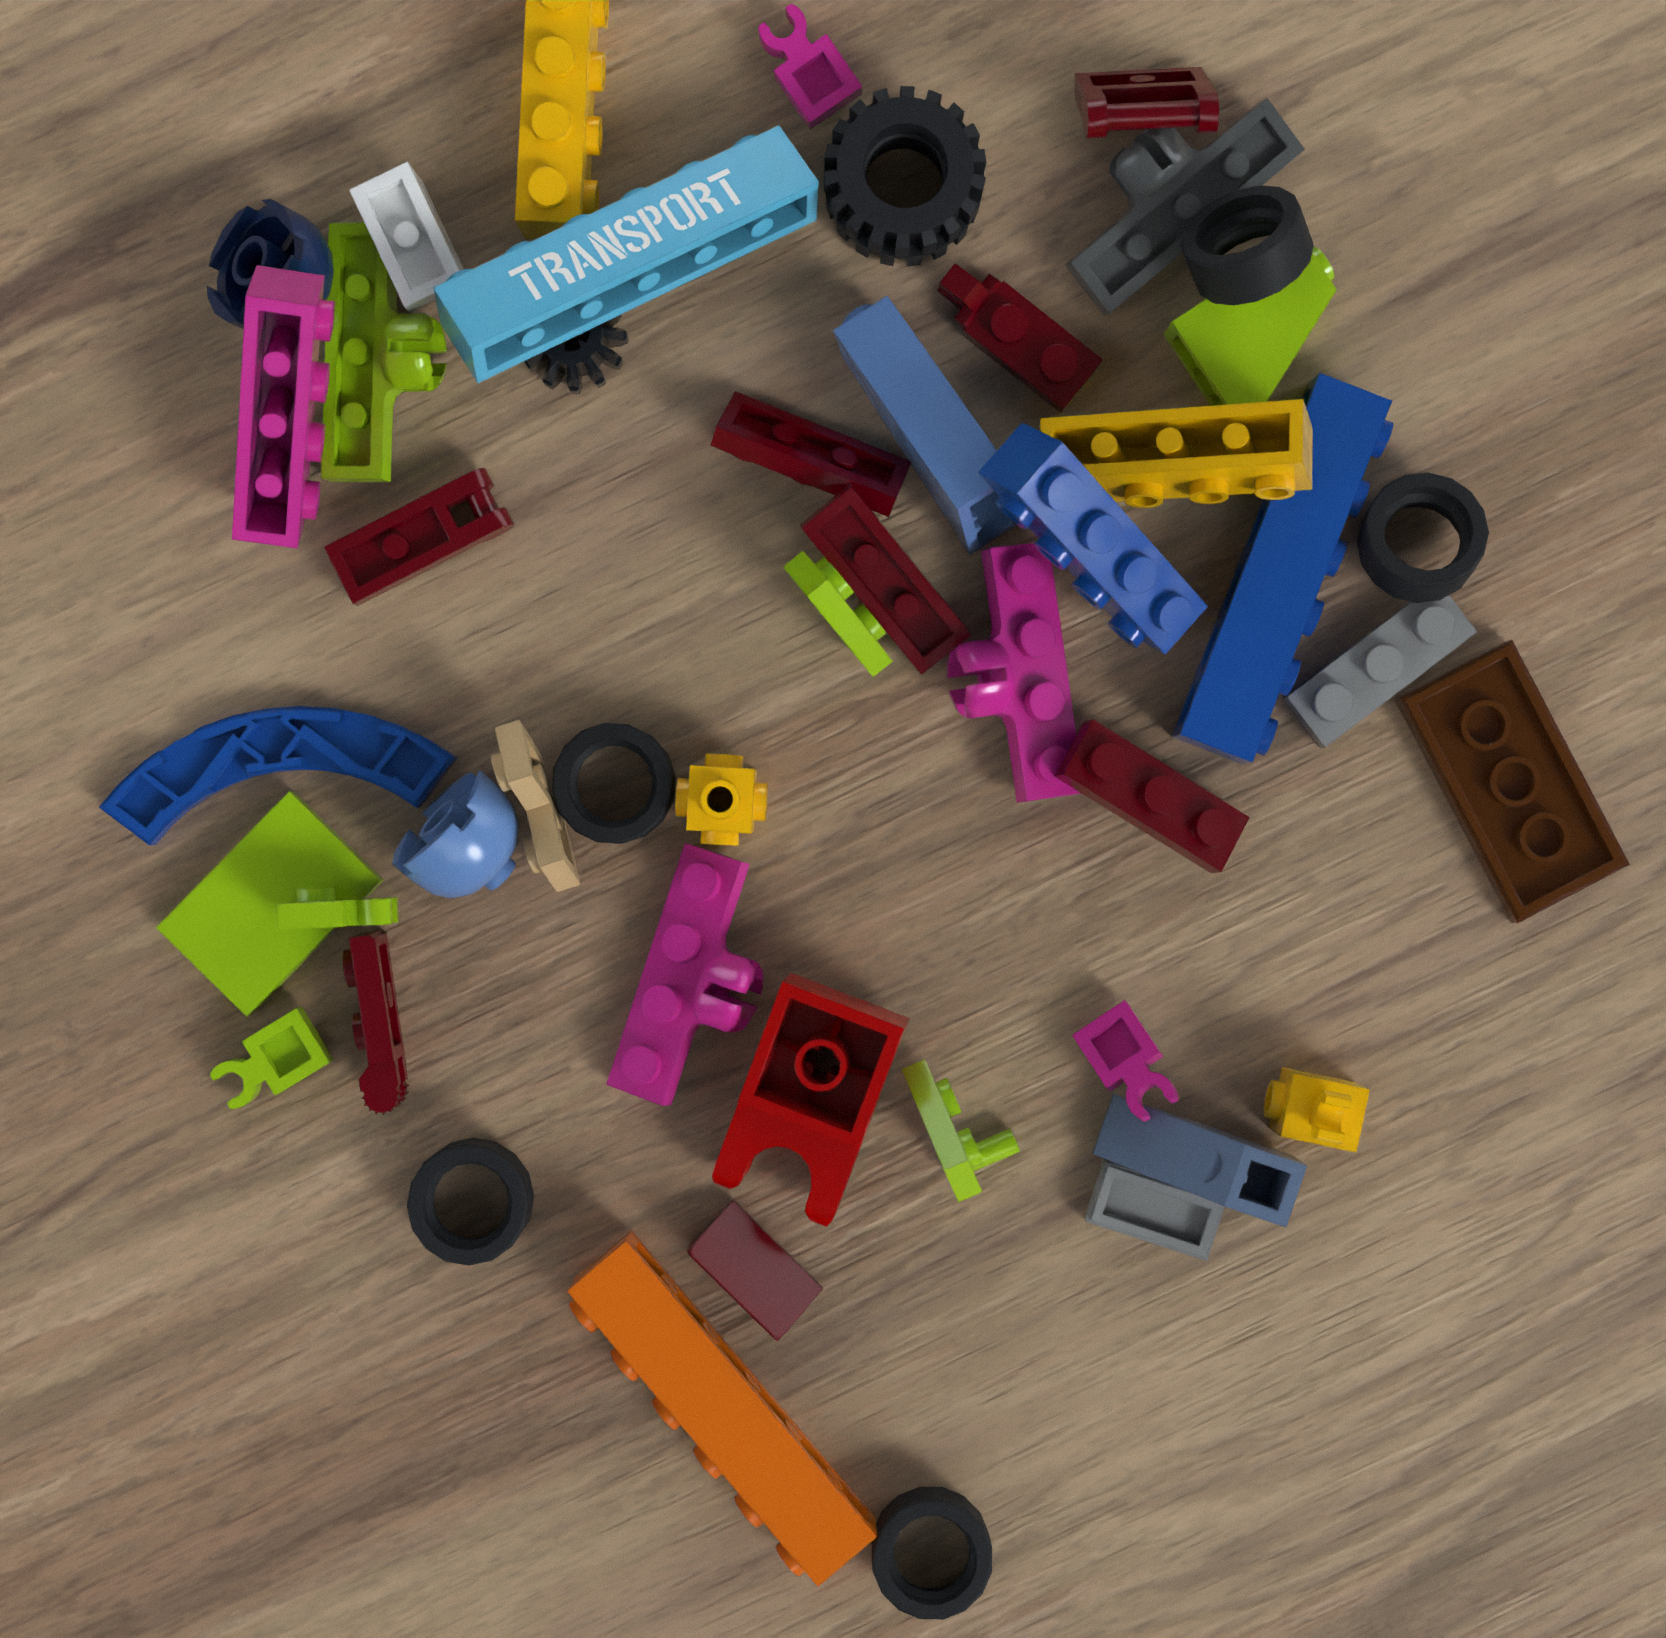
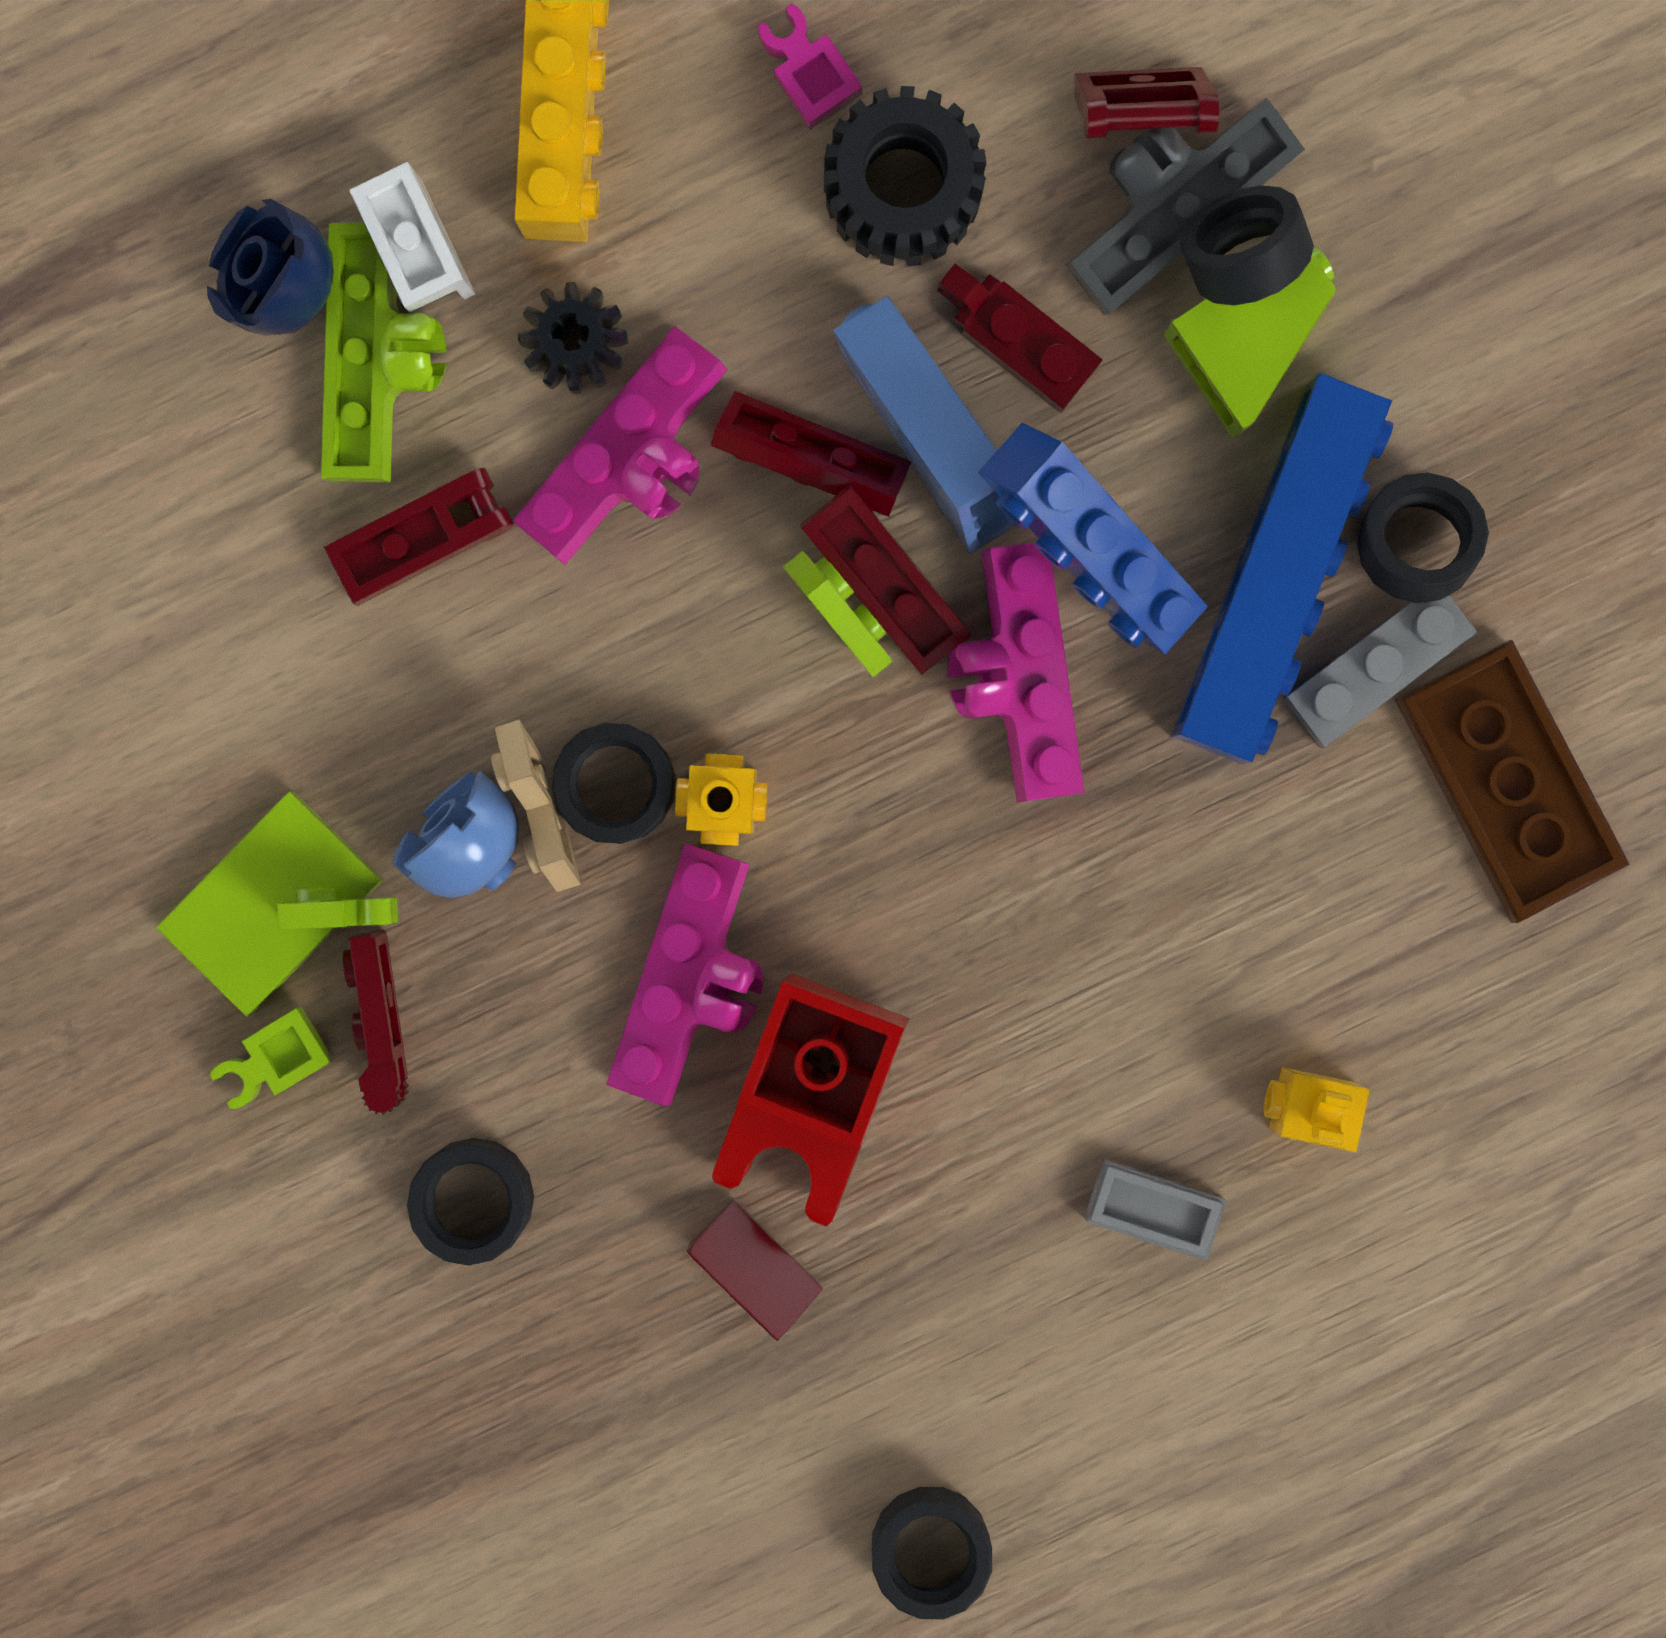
blue tile [99,706,458,845] -> none
dark pink brick [232,265,335,548] -> none
medium azure brick [433,125,819,383] -> none
orange brick [567,1230,877,1587] -> none
lime plate [902,1059,1020,1202] -> none
yellow brick [1040,399,1313,508] -> none
dark red plate [1055,719,1250,873] -> none
dark pink plate [1072,1000,1179,1122] -> none
sand blue slope [1092,1093,1307,1227] -> none
none -> dark pink plate [513,326,727,565]

